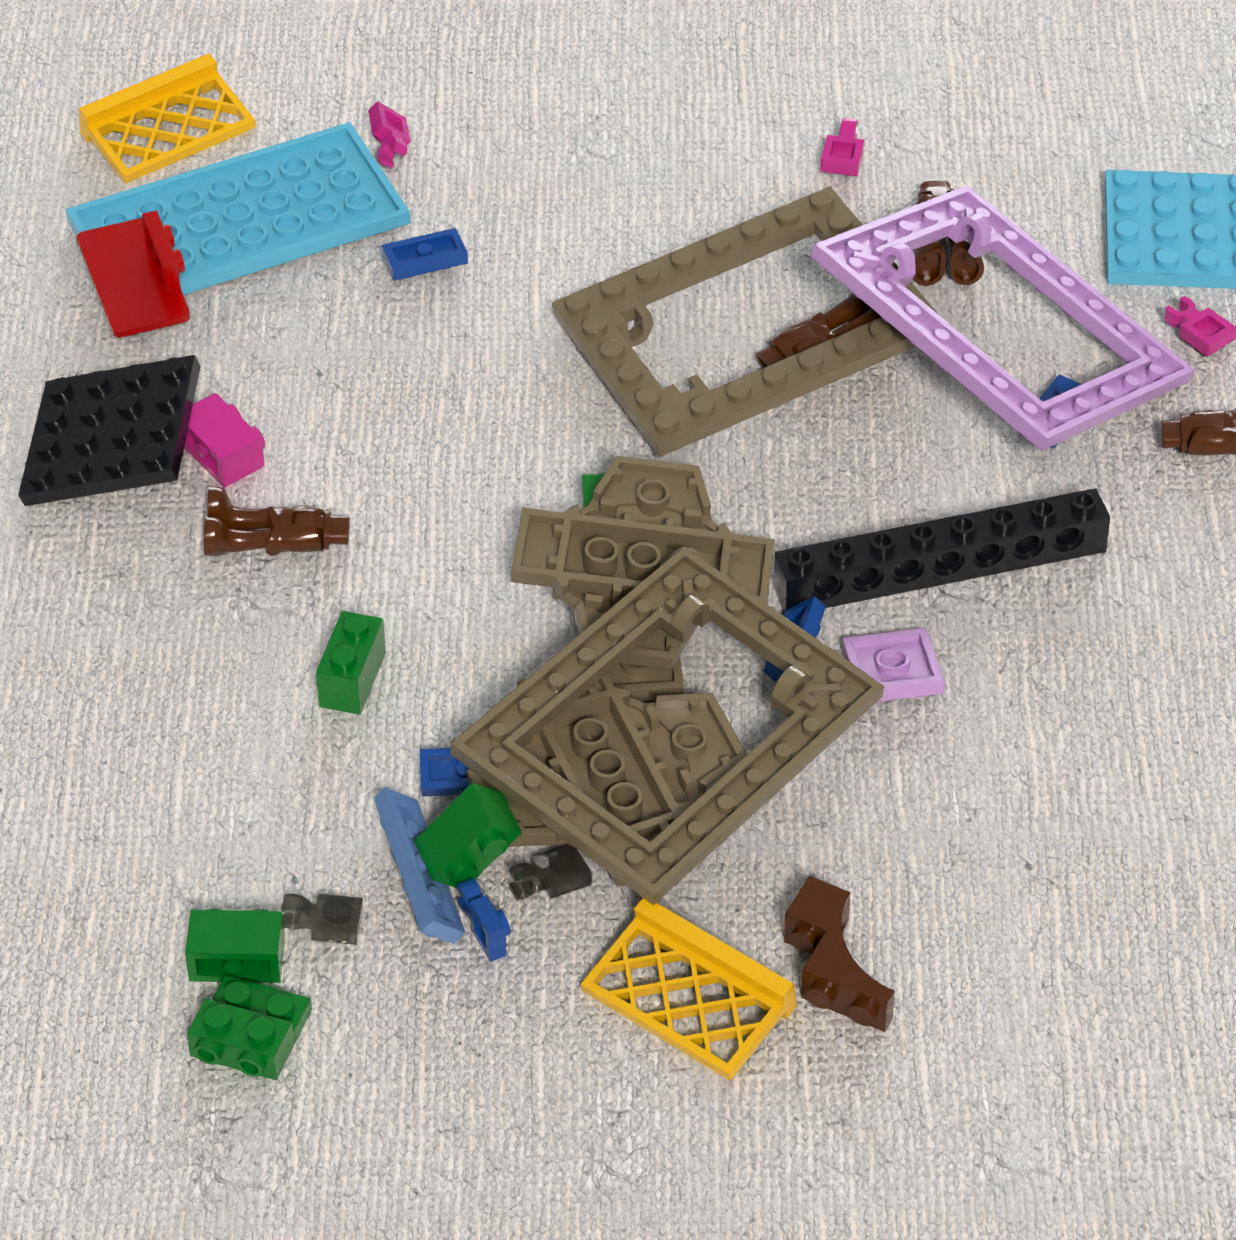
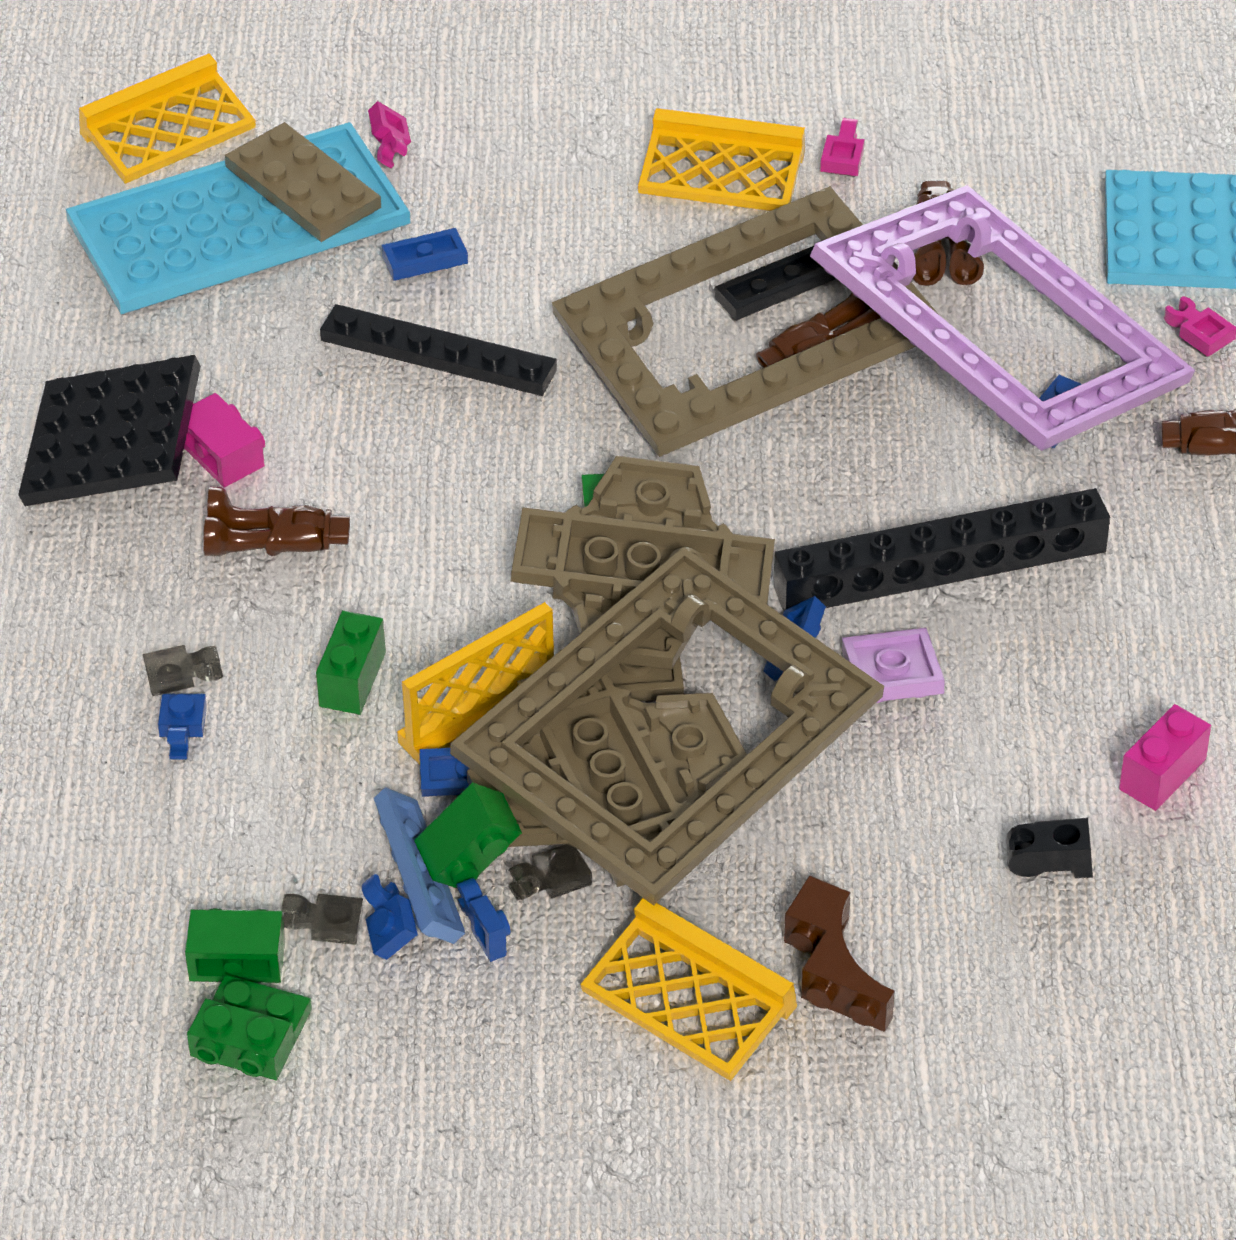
red bracket [77,210,190,338] -> none
none -> clear smoke plate [143,645,223,696]
none -> blue plate [158,694,207,760]
none -> dark tan plate [225,122,381,242]
none -> black plate [320,304,557,396]
none -> blue plate [362,874,418,960]
none -> yellow fence [397,602,554,765]
none -> yellow fence [638,108,805,211]
none -> black plate [715,246,836,321]
none -> black leg [1006,818,1093,878]
none -> dark pink brick [1119,704,1211,811]

